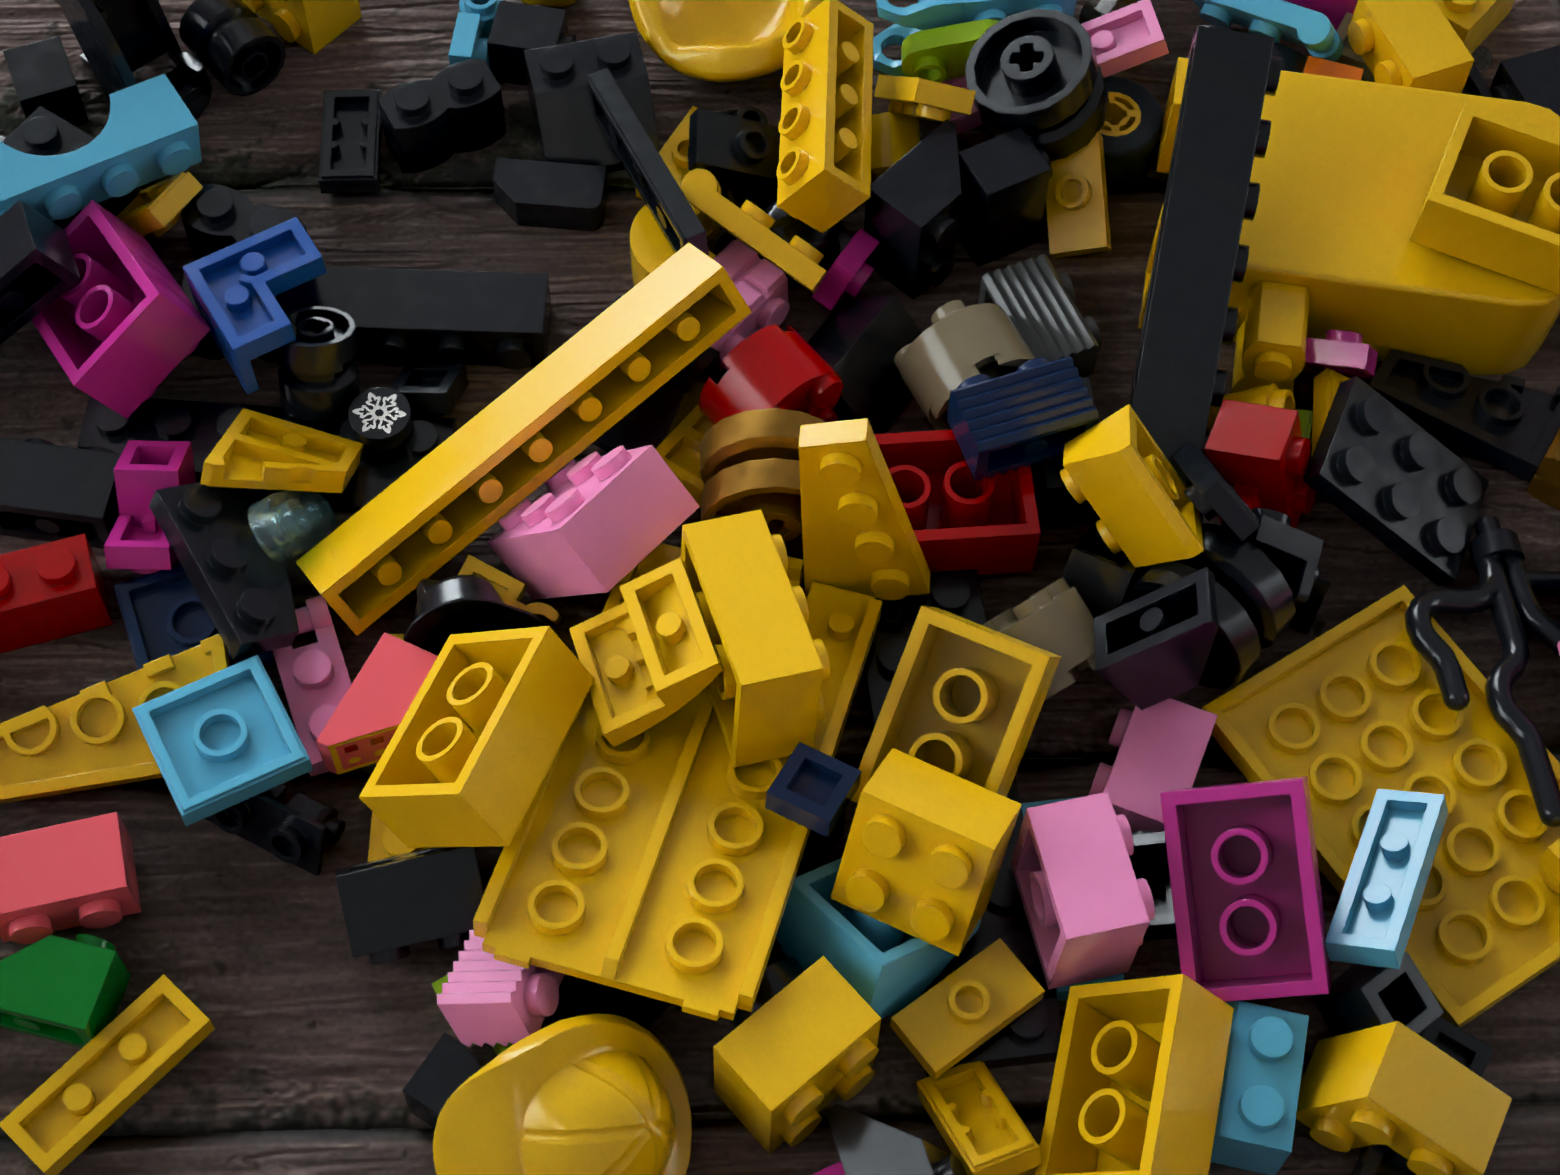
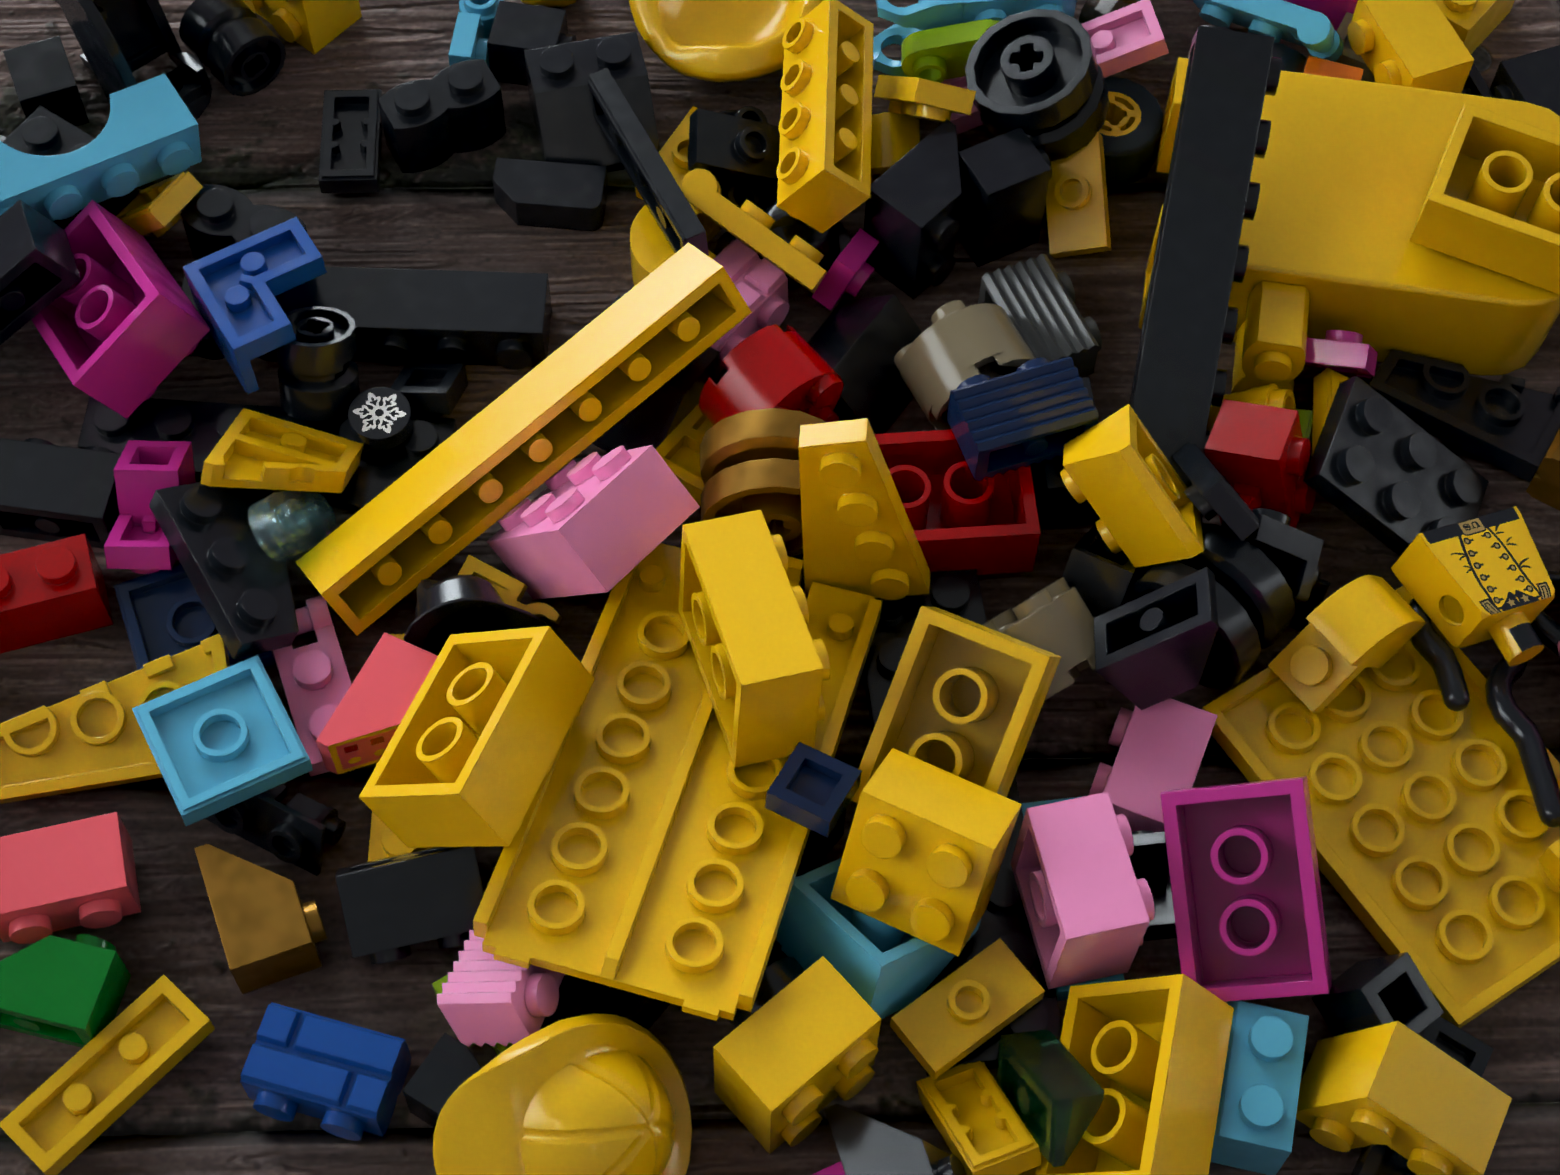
yellow slope [569,557,724,747] -> none
medium azure plate [1325,789,1448,969] -> none
none -> pearl gold slope [194,844,327,994]
none -> blue brick [240,1002,412,1141]
none -> clear green slope [997,1030,1104,1167]
none -> yellow brick [1268,575,1427,713]
none -> yellow torso [1391,506,1555,666]

